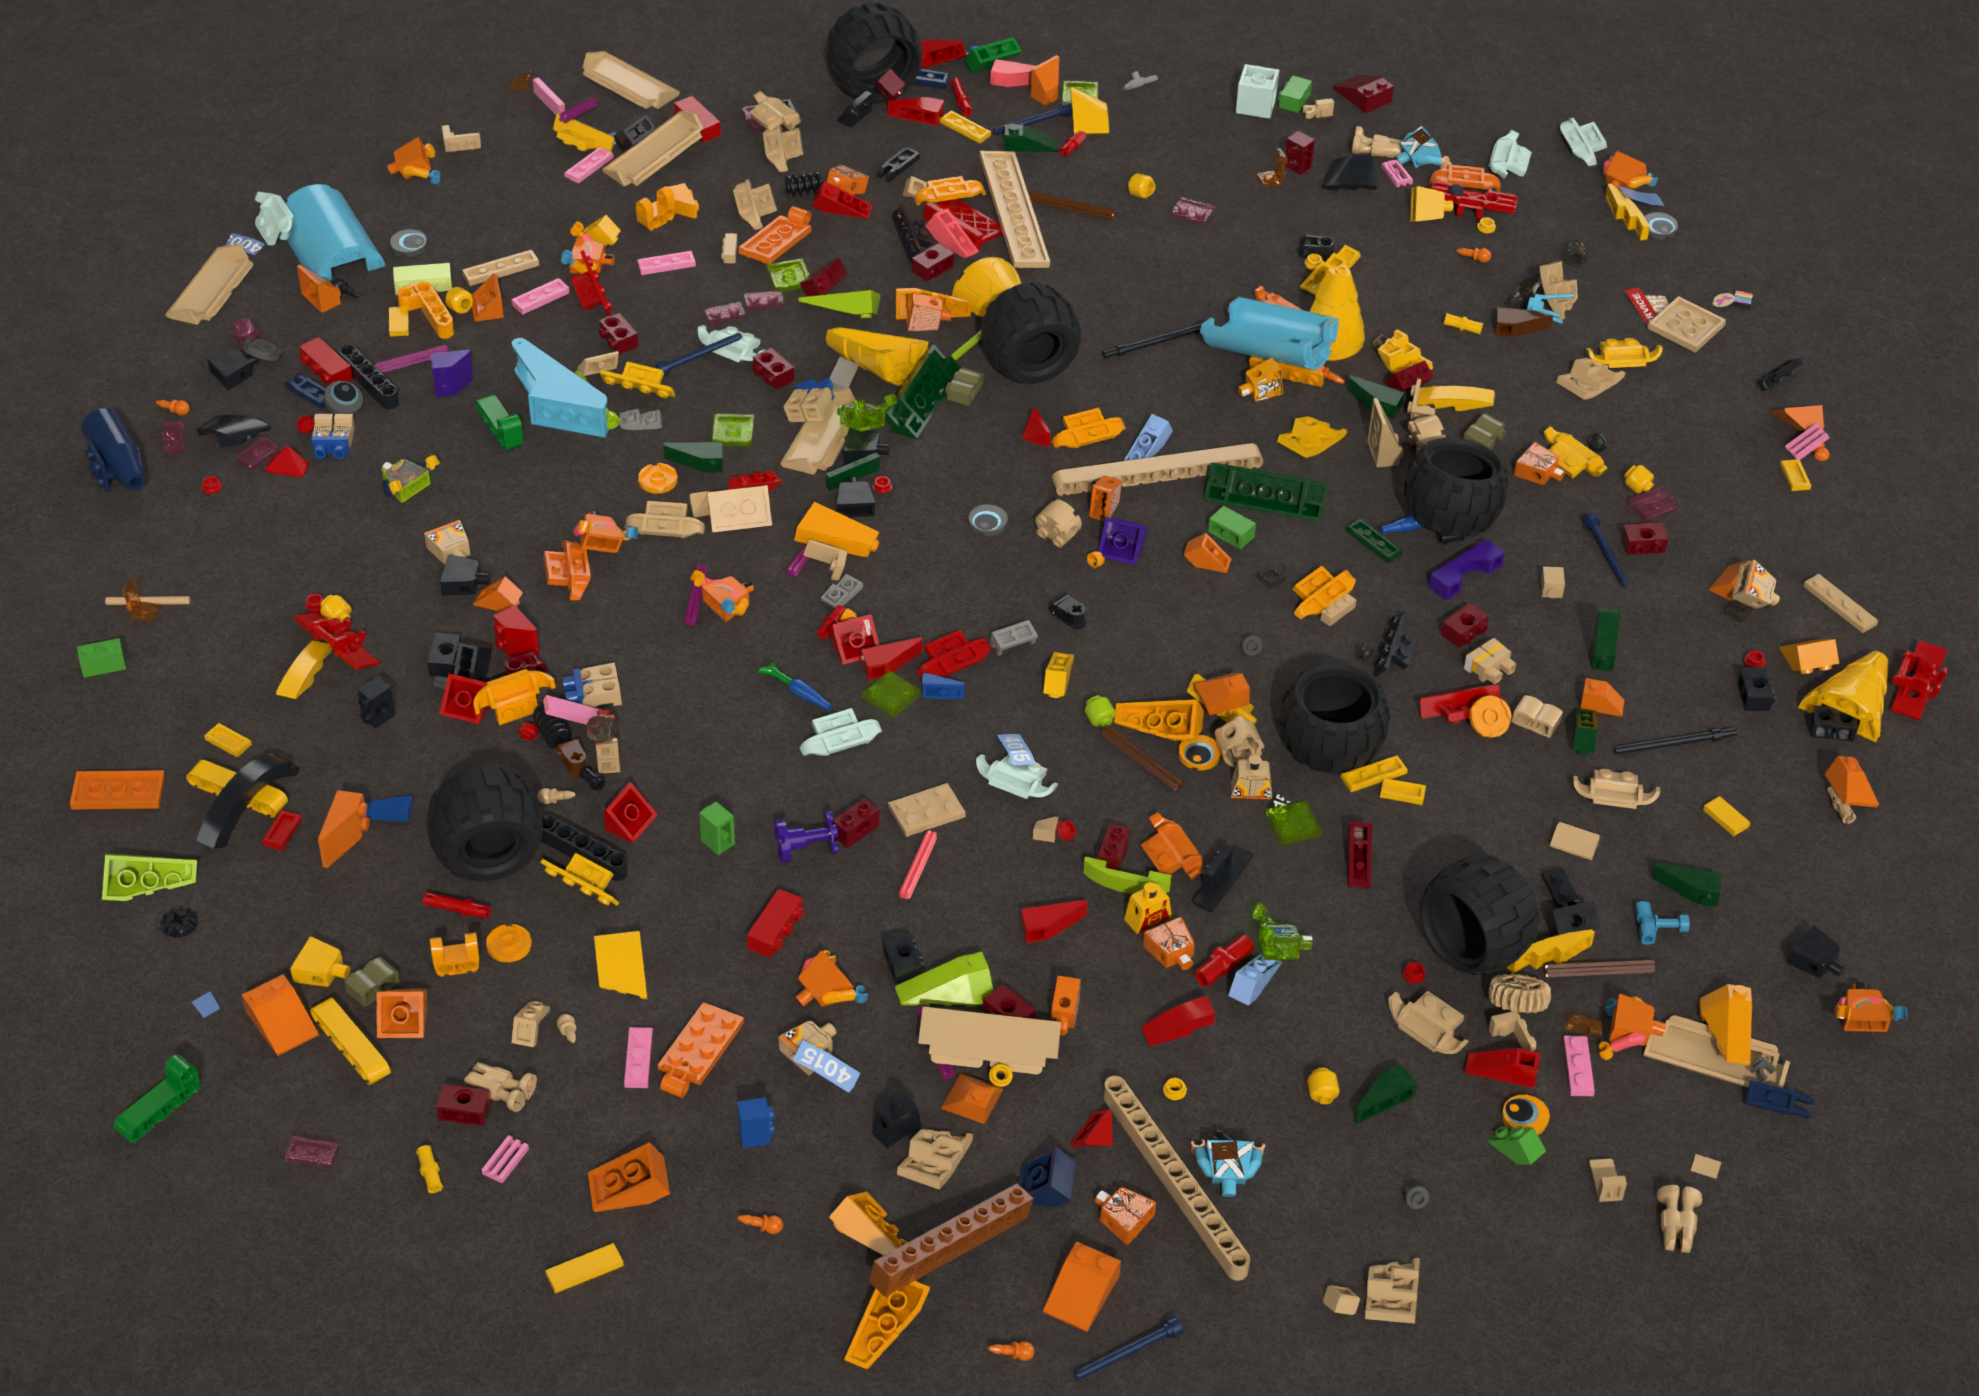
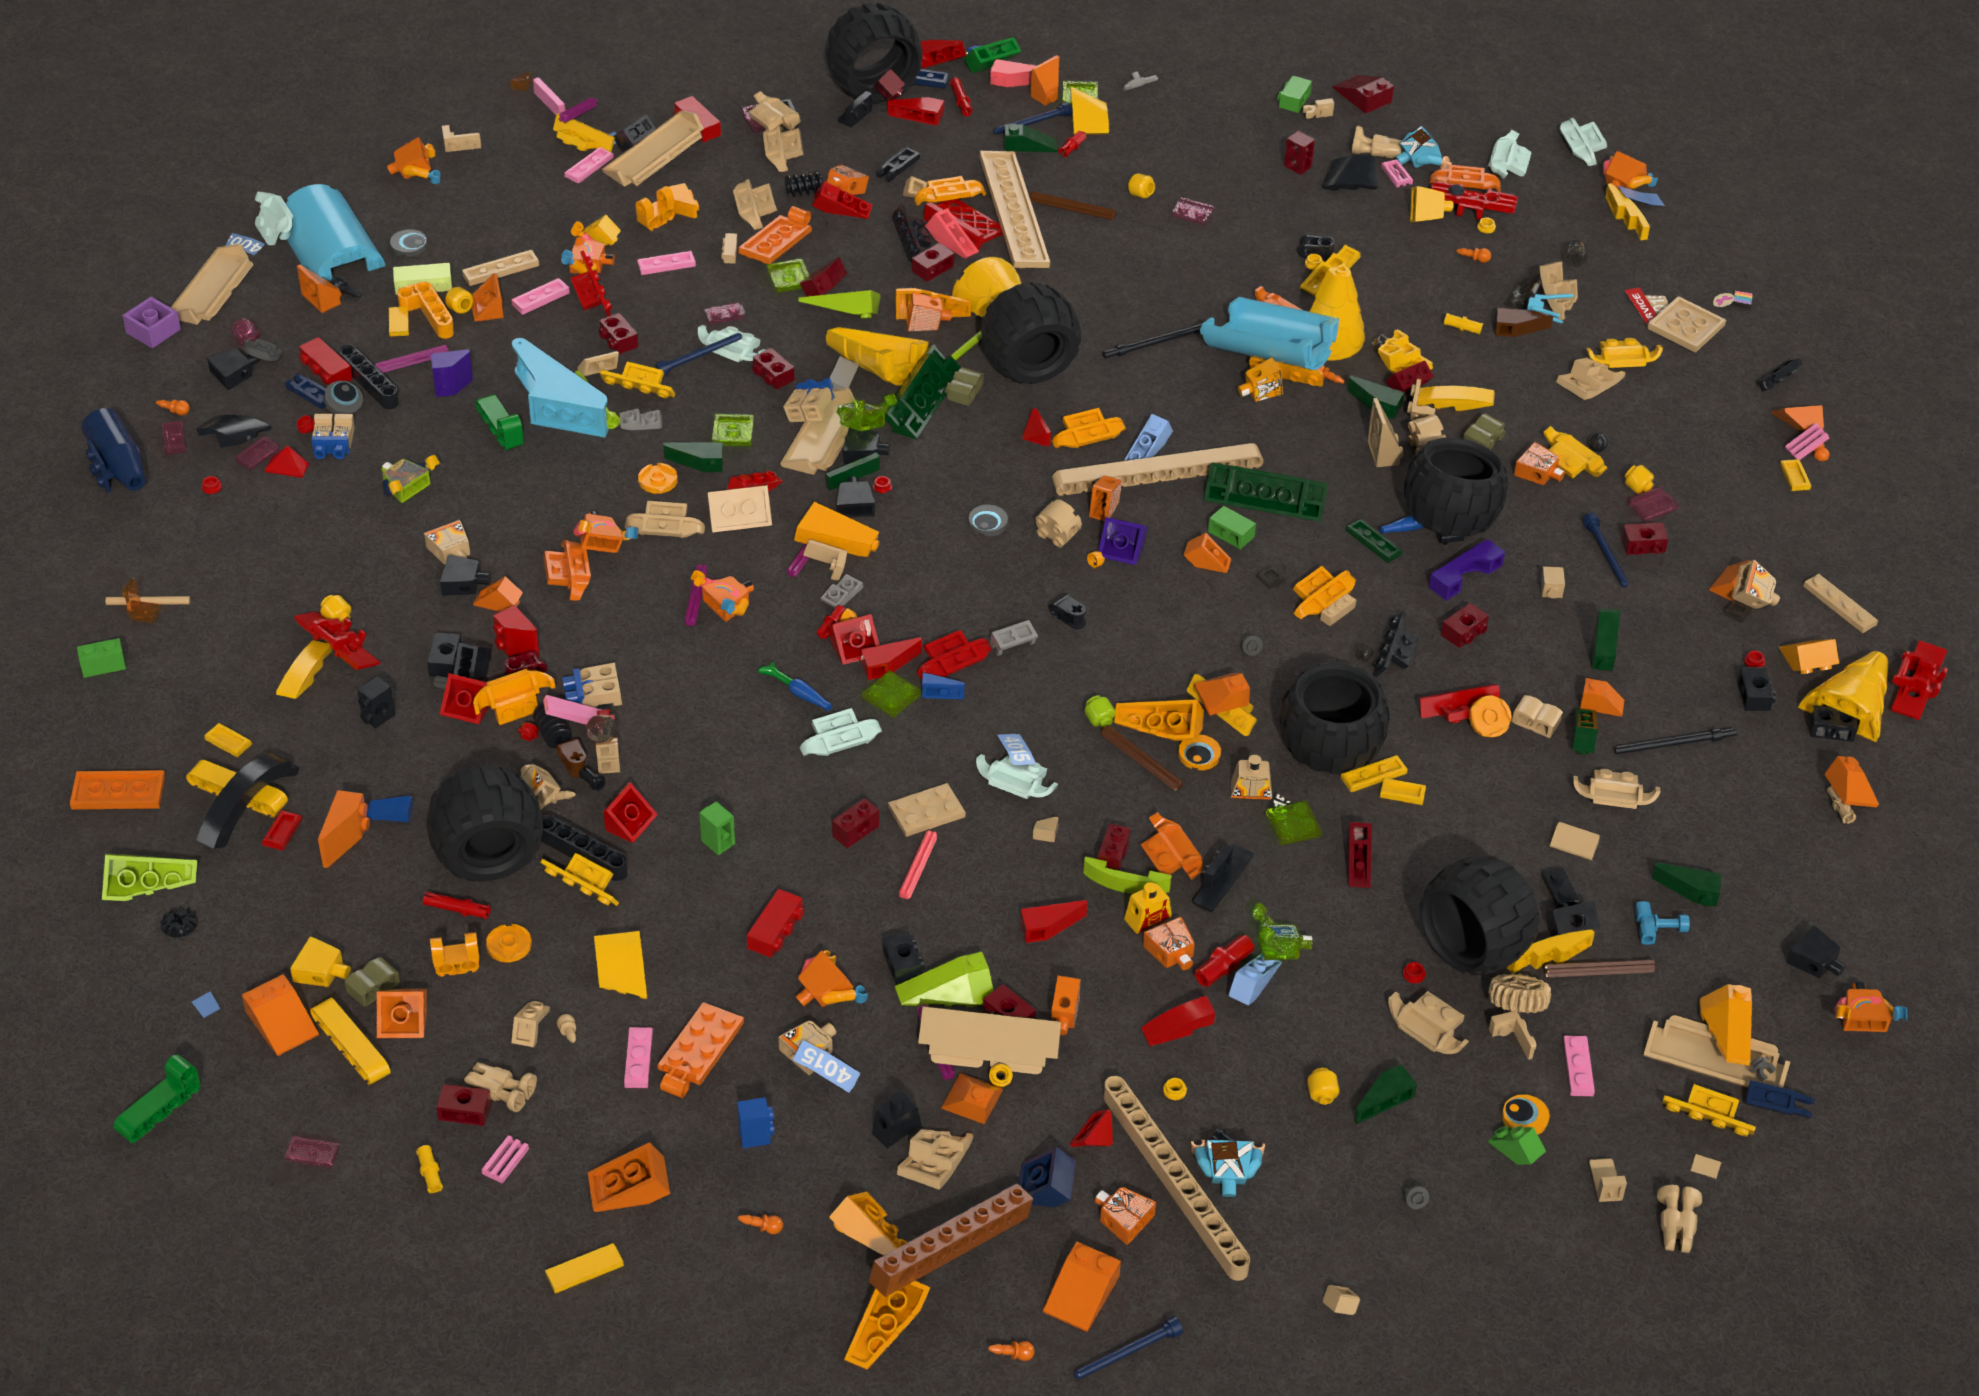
red plate [305,594,323,612] -> none
tan slope [583,51,680,109] -> none
tan slope [689,491,710,517] -> none
clear pink plate [744,291,783,310] -> none
dark purple piece [774,810,839,863] -> none
yellow tile [940,111,991,144] -> none
yellow slope [1043,652,1074,698] -> none
red plate [1057,820,1077,841] -> none
tan brick [1215,716,1264,767] -> none
light aqua brick [1236,64,1279,119] -> none
clear orange bracket [1257,148,1287,189] -> none
yellow slope [1277,416,1348,458] -> none
tan slope [1365,1258,1420,1323] -> none
tan hips [1464,638,1516,684] -> none
red slope [1465,1048,1541,1088] -> none
clear orange piece [1564,1014,1602,1037] -> none
orange torso [1599,994,1666,1060] -> none
tile [1644,212,1678,239] -> none
yellow tile [1703,796,1751,836] -> none
none -> medium lavender brick [122,297,181,349]
none -> tan torso [521,764,560,810]
none -> yellow bracket [1662,1084,1756,1137]

